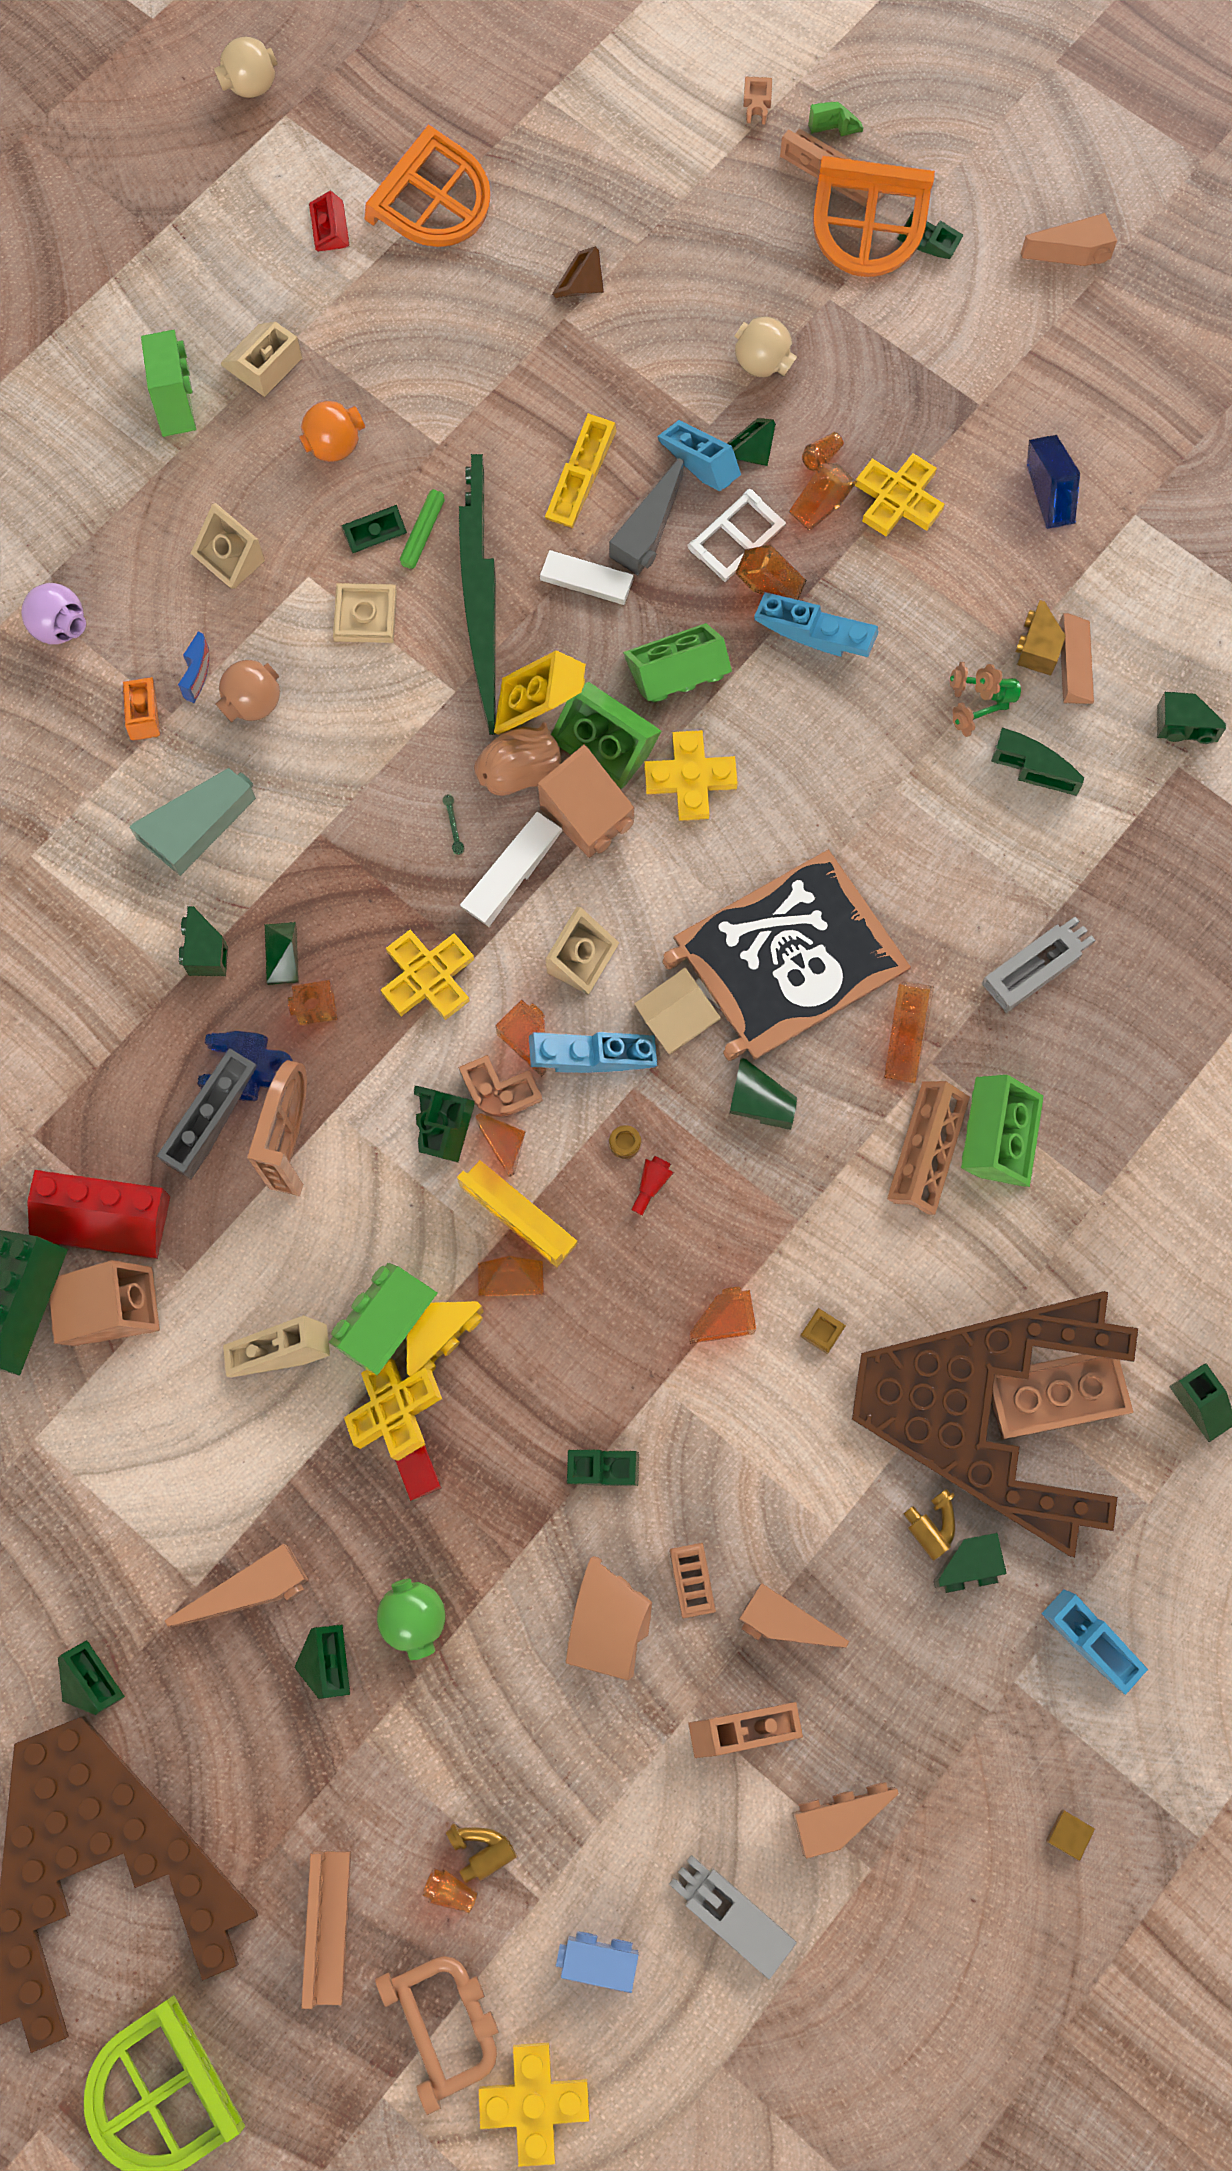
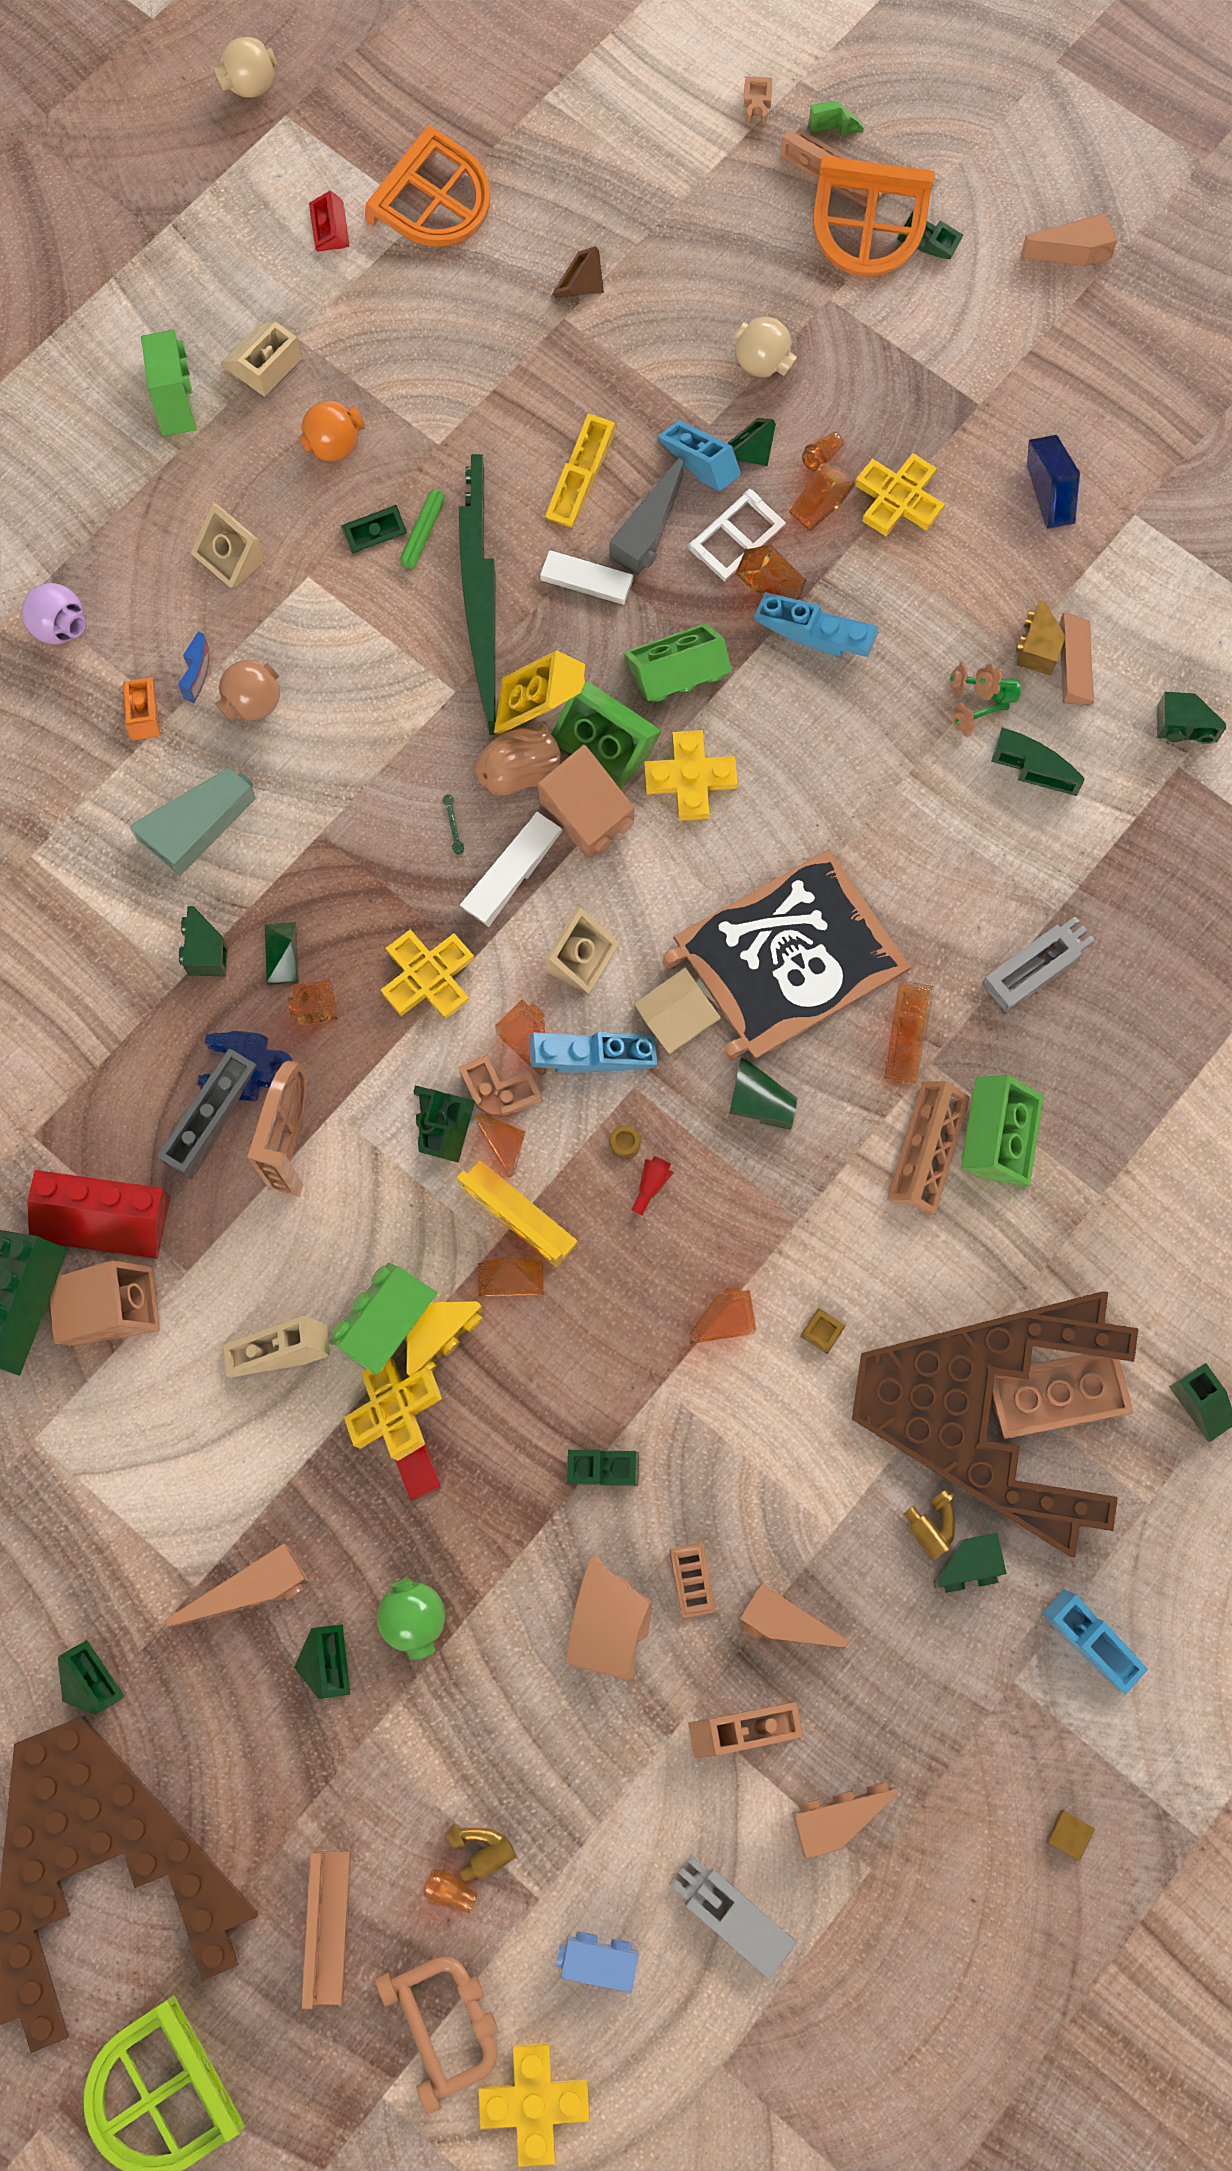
tan tile [333,583,397,643] -> none

